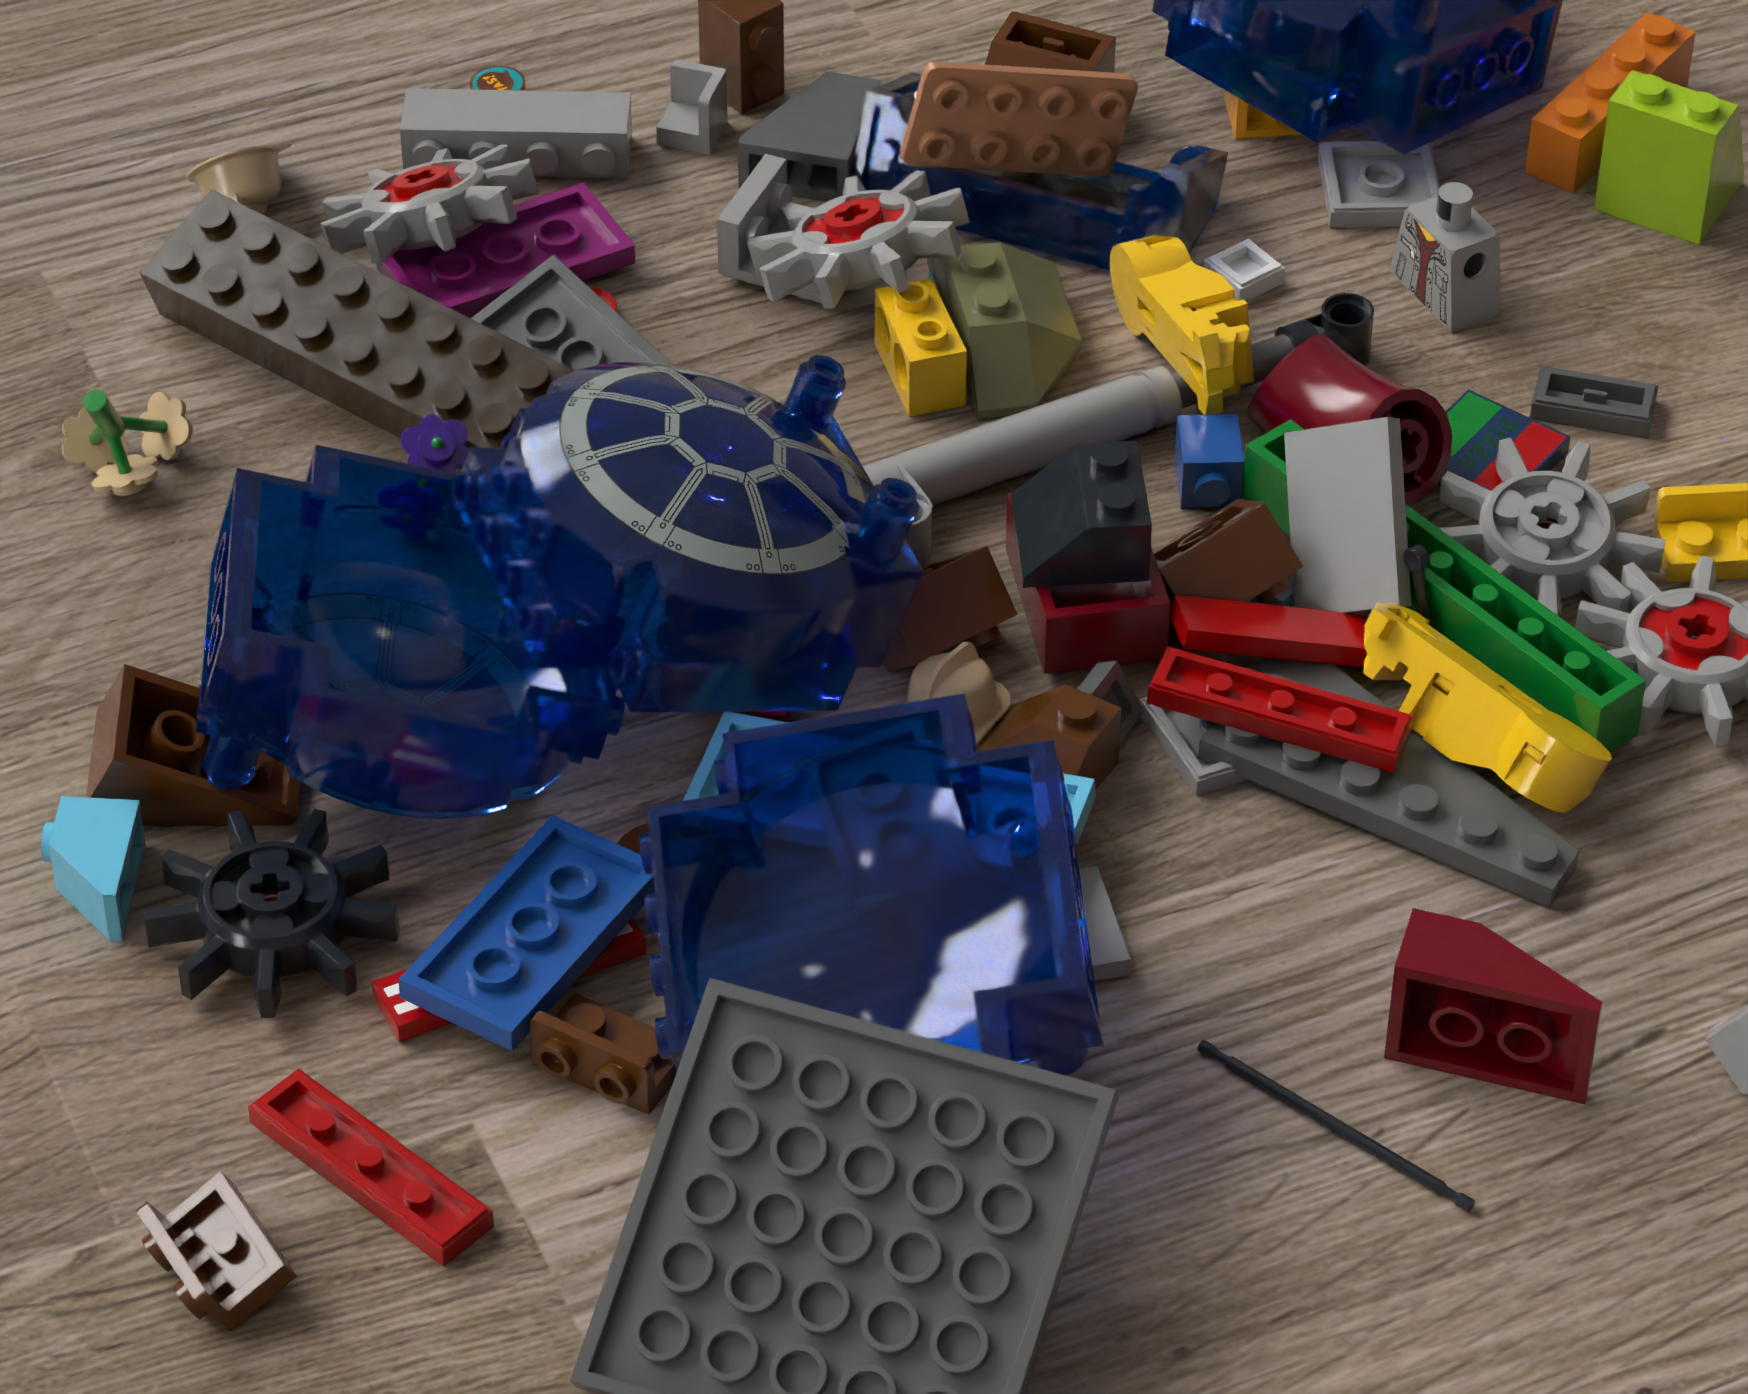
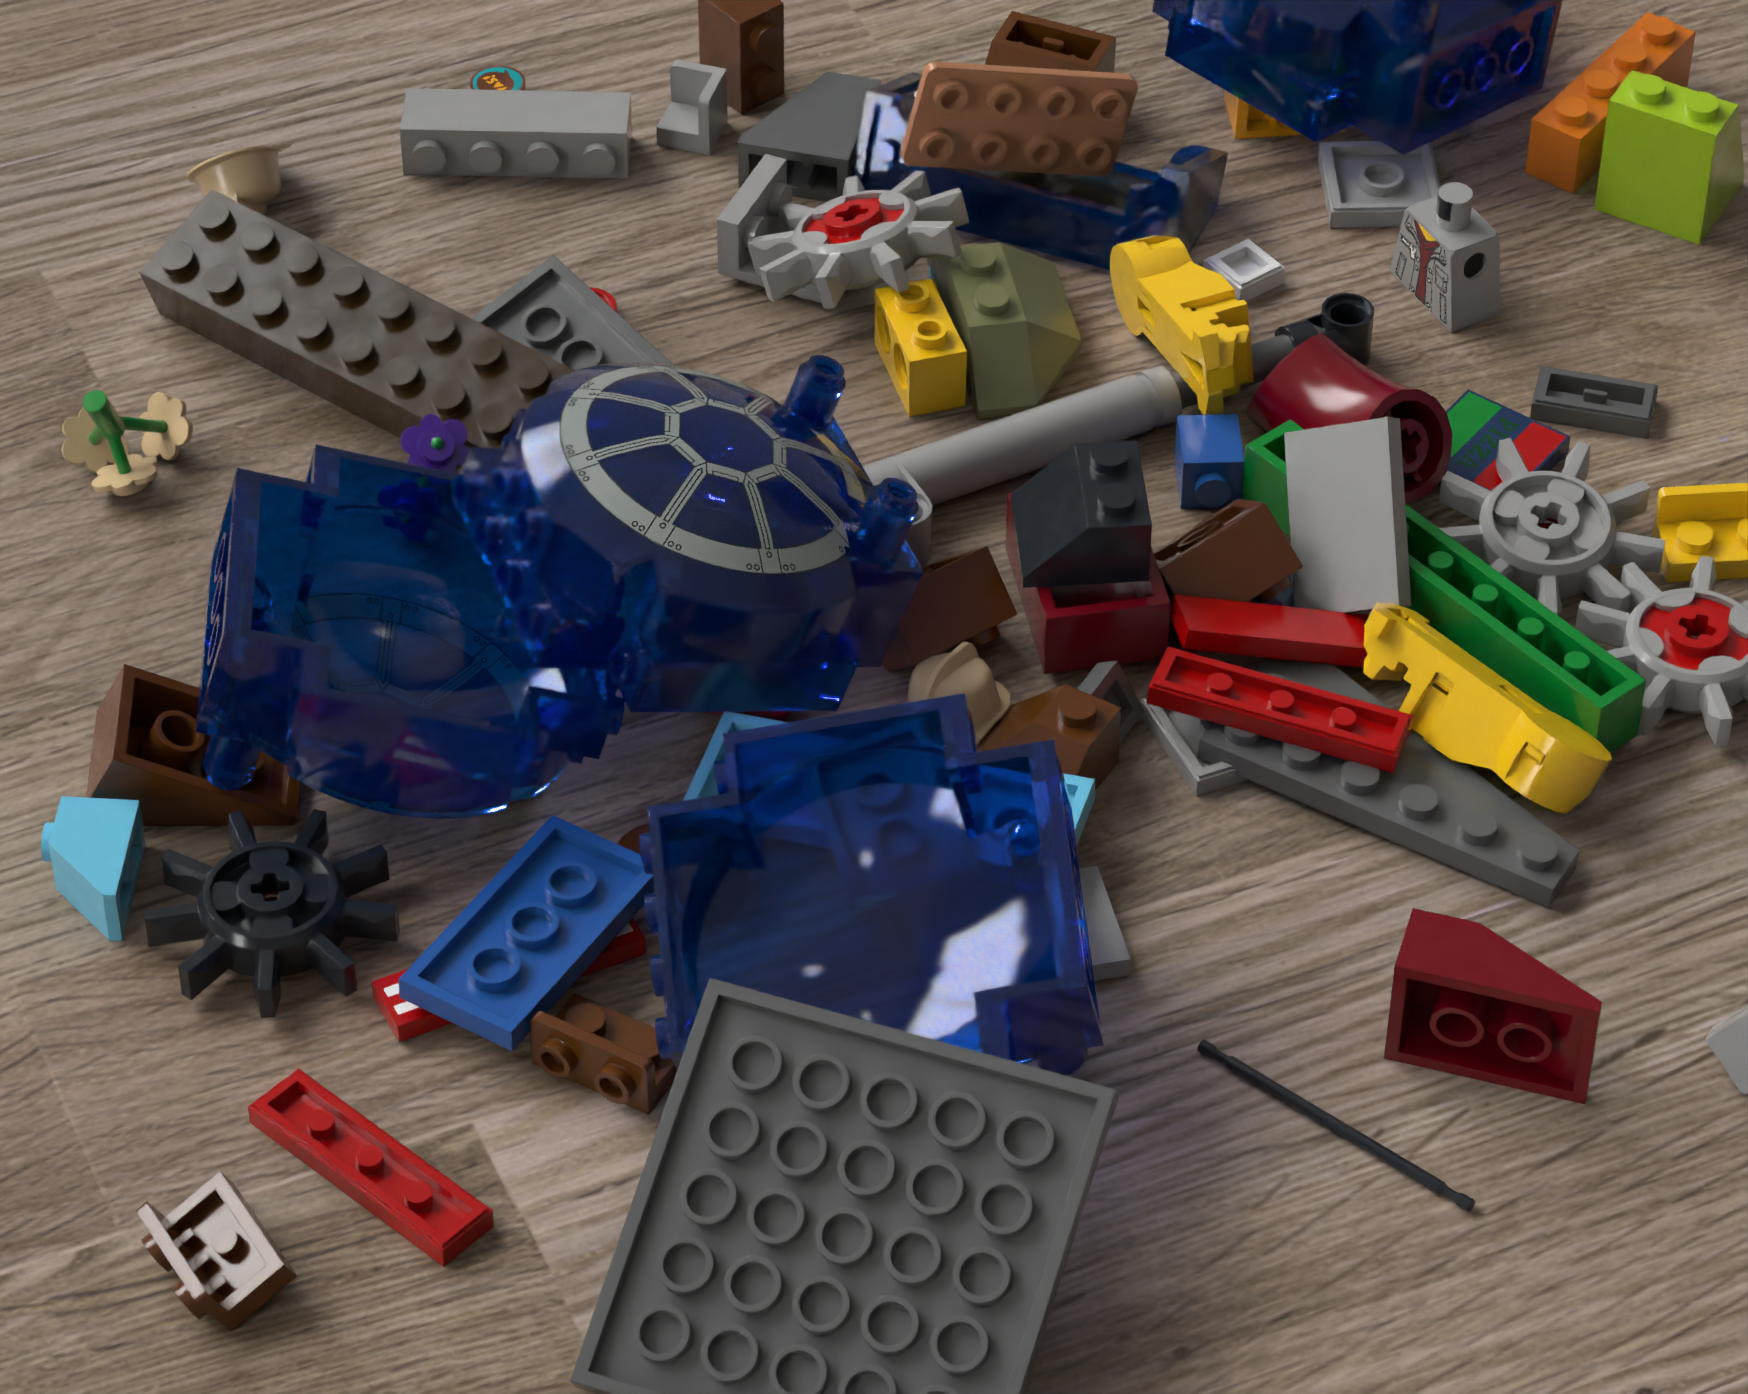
light grey gear [320,144,539,264] -> none
magenta plate [377,182,636,318] -> none
black hinge [1403,545,1434,628] -> none

